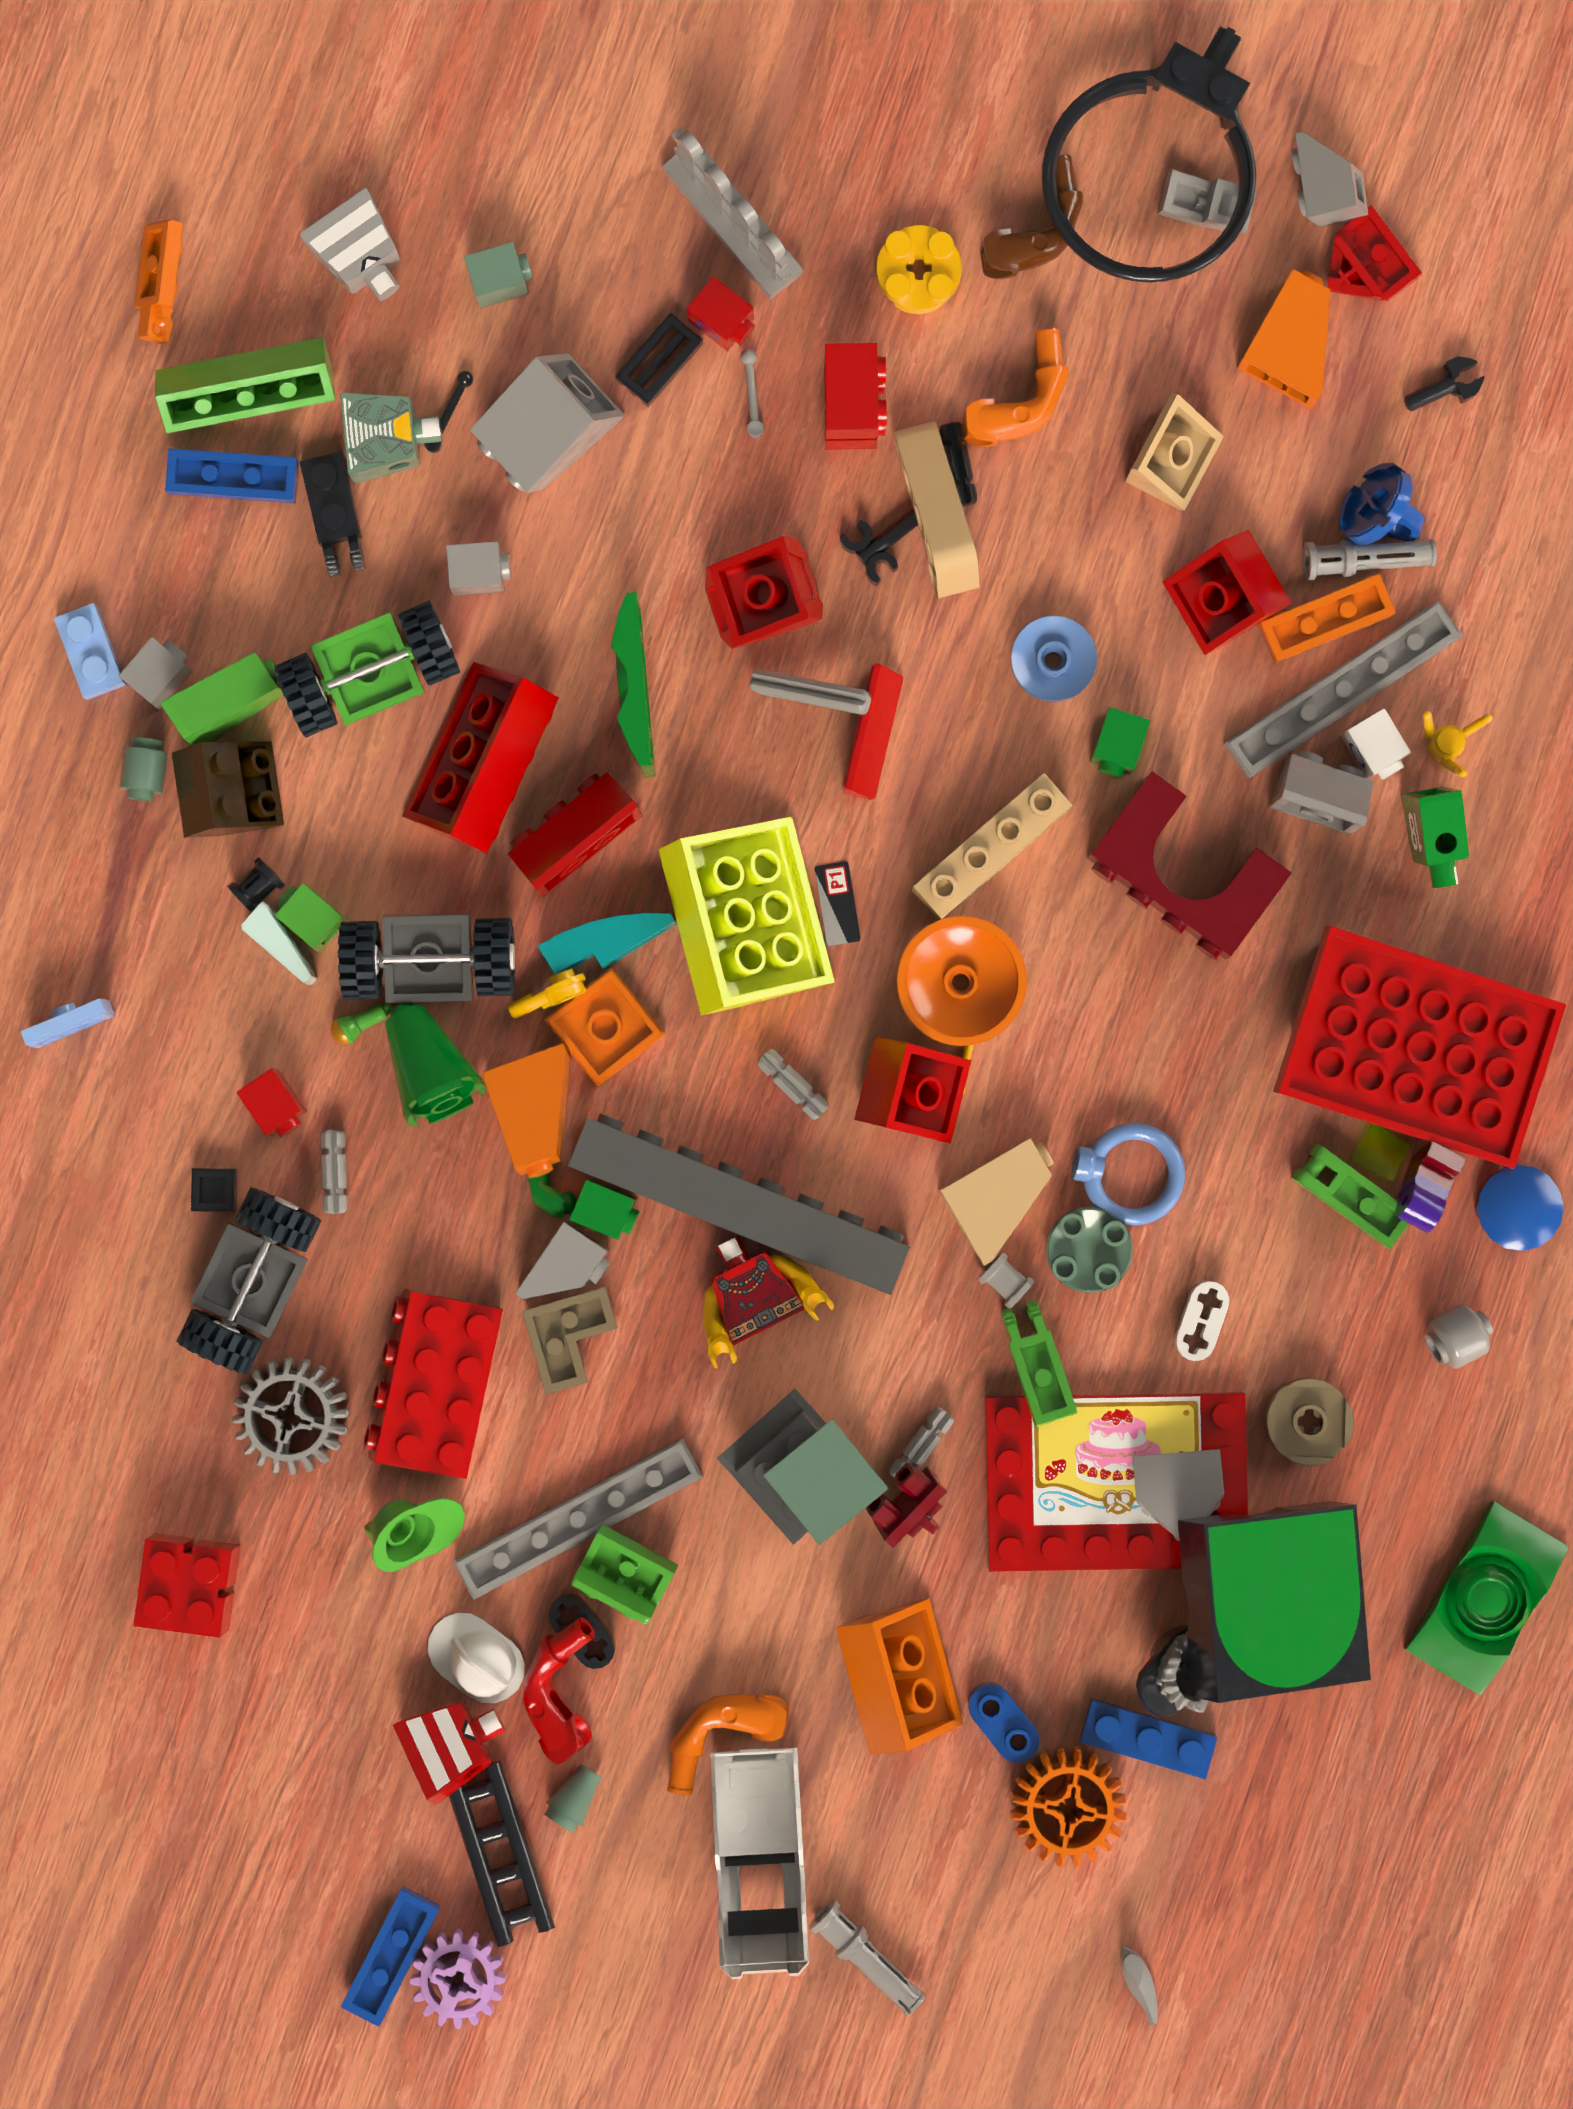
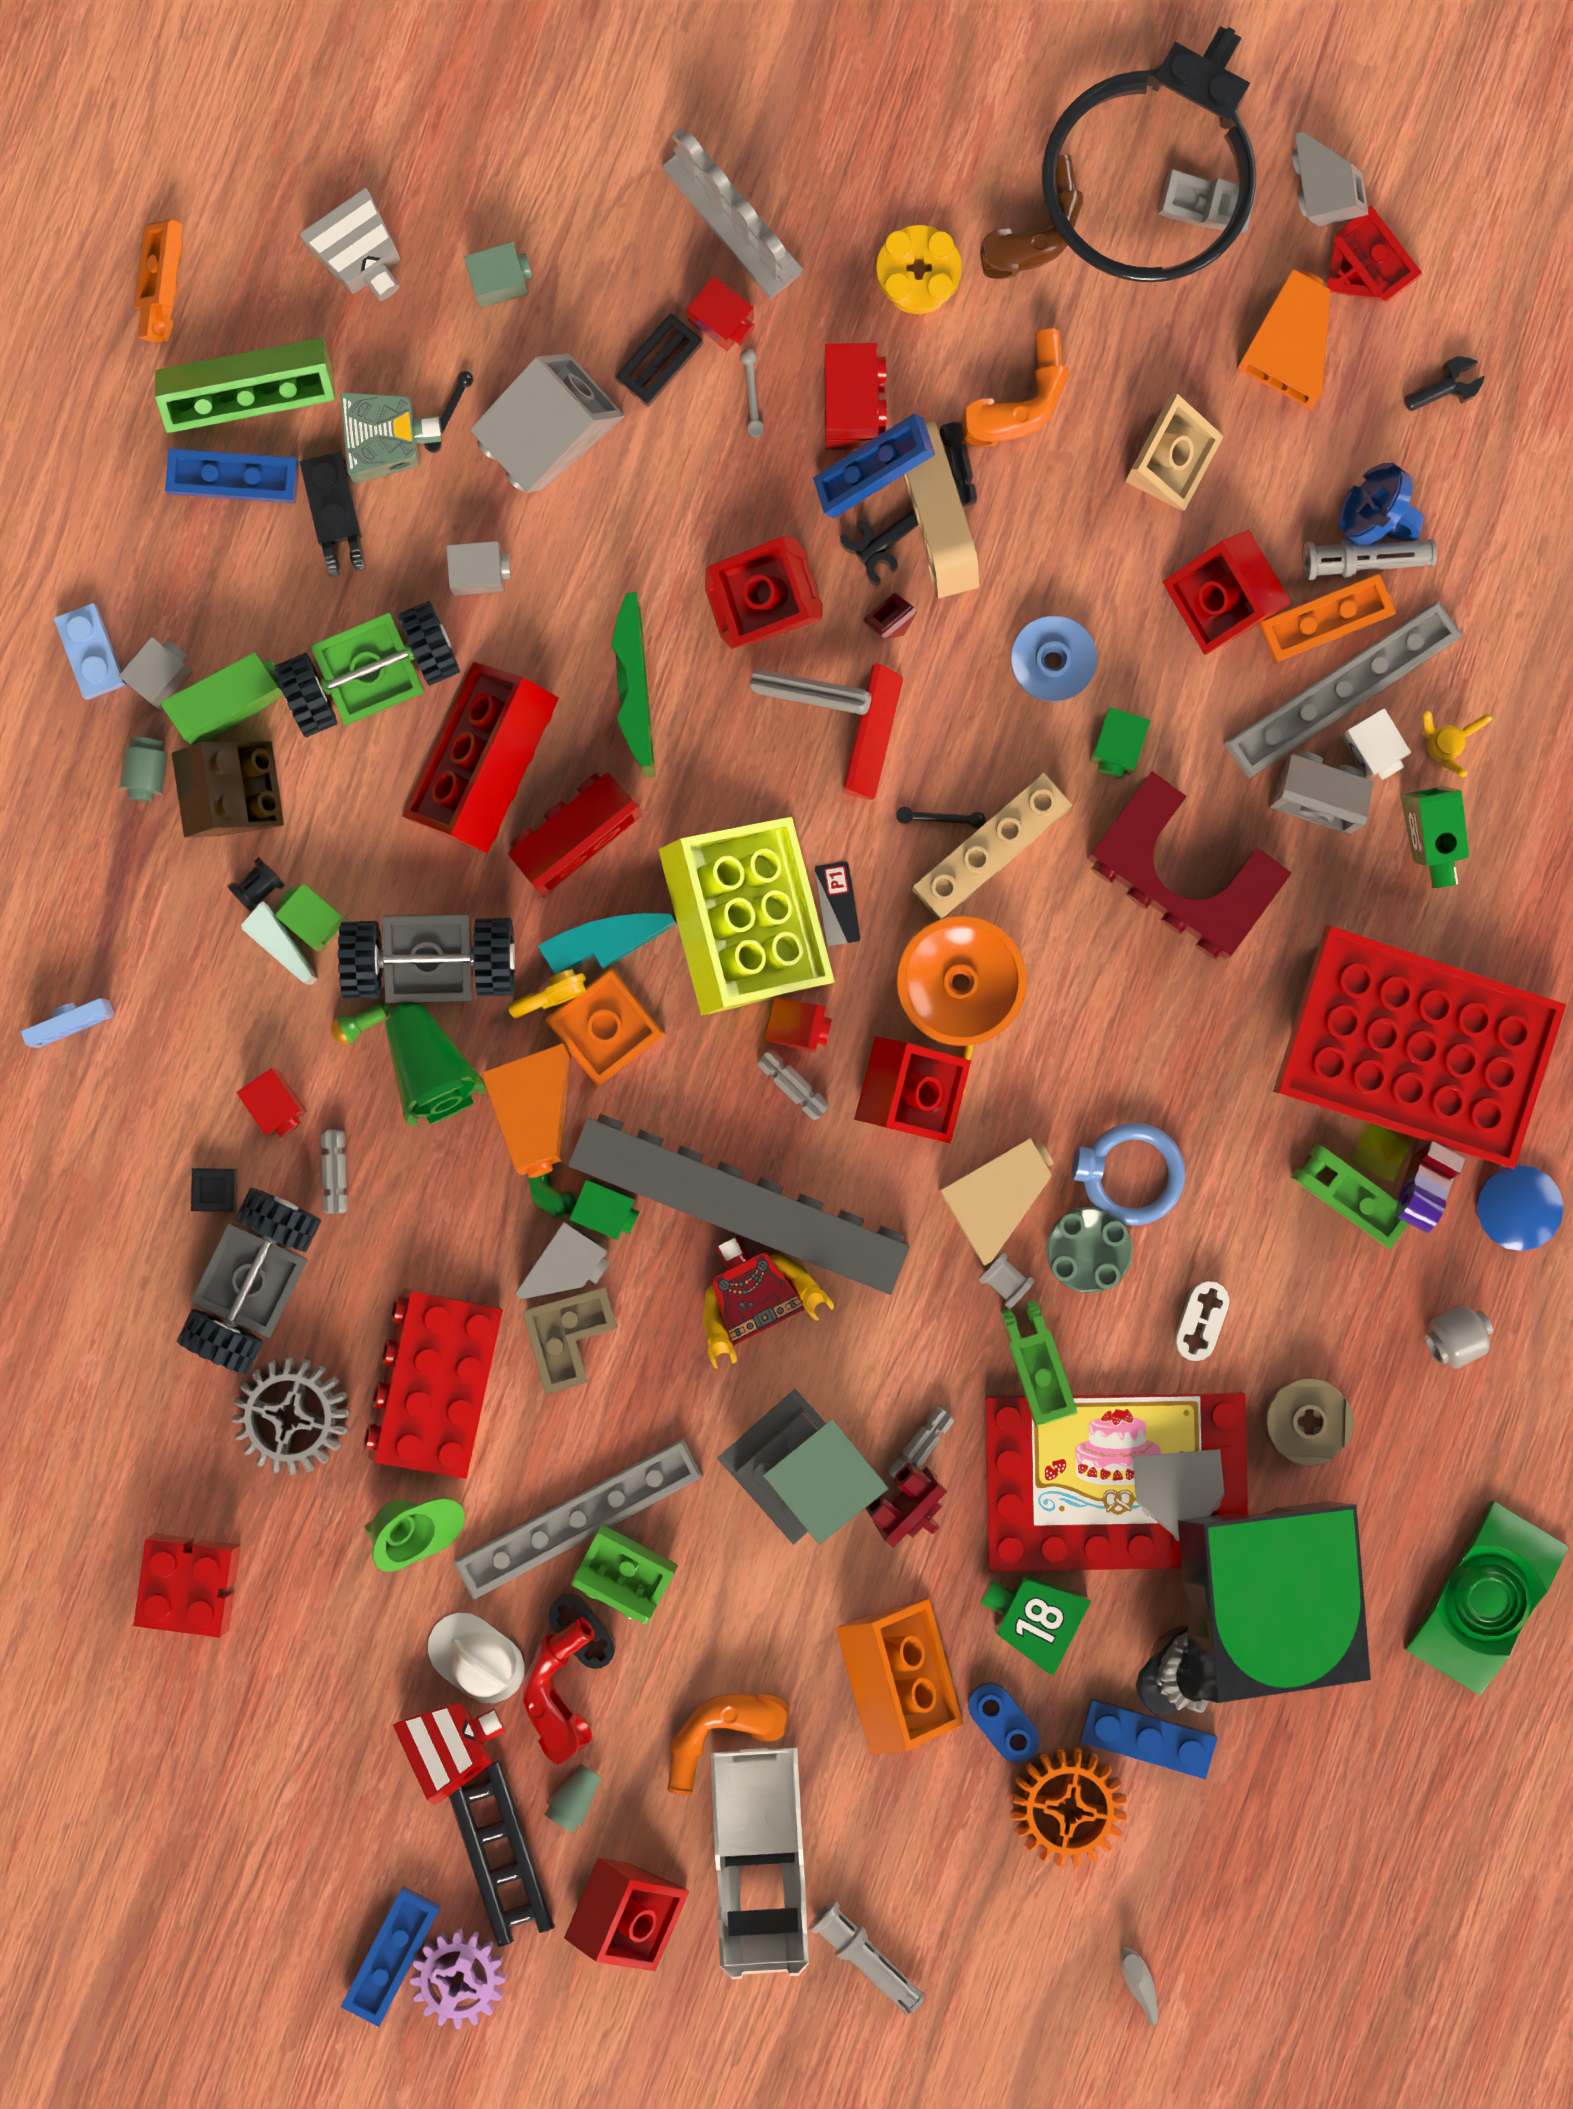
none -> red slope [564,1857,690,1971]
none -> red slope [765,998,832,1053]
none -> blue plate [813,413,935,518]
none -> dark red slope [863,593,917,640]
none -> black hinge [896,807,986,828]
none -> green torso [980,1575,1091,1676]

